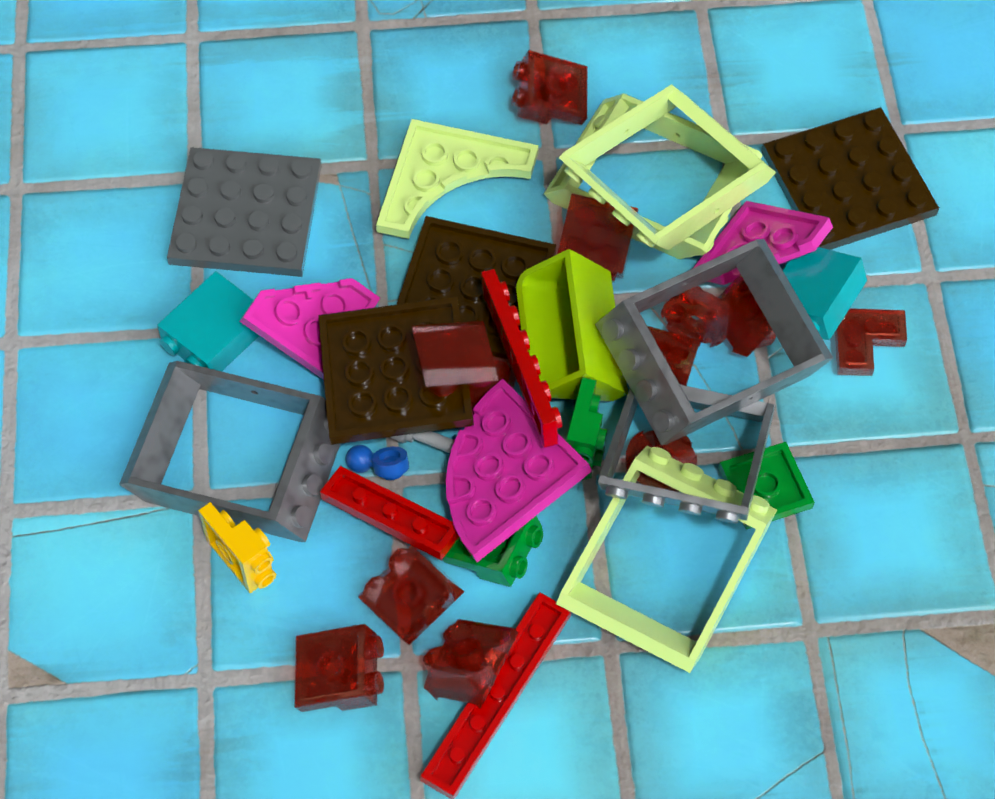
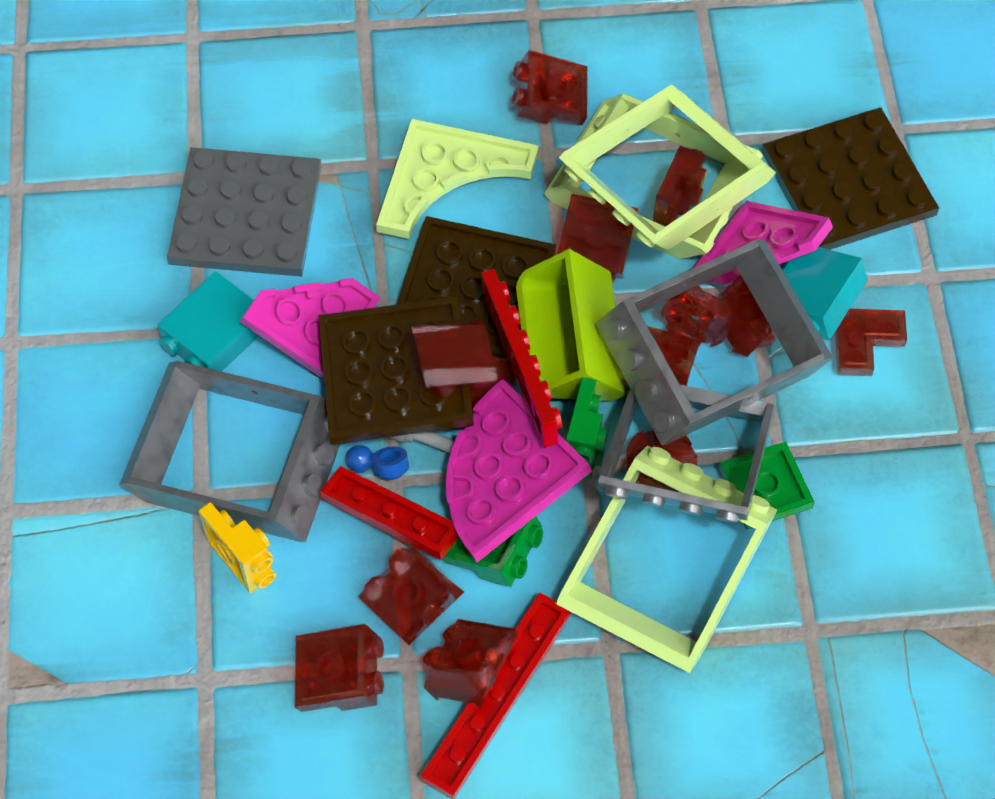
none -> clear red plate [653,145,708,227]

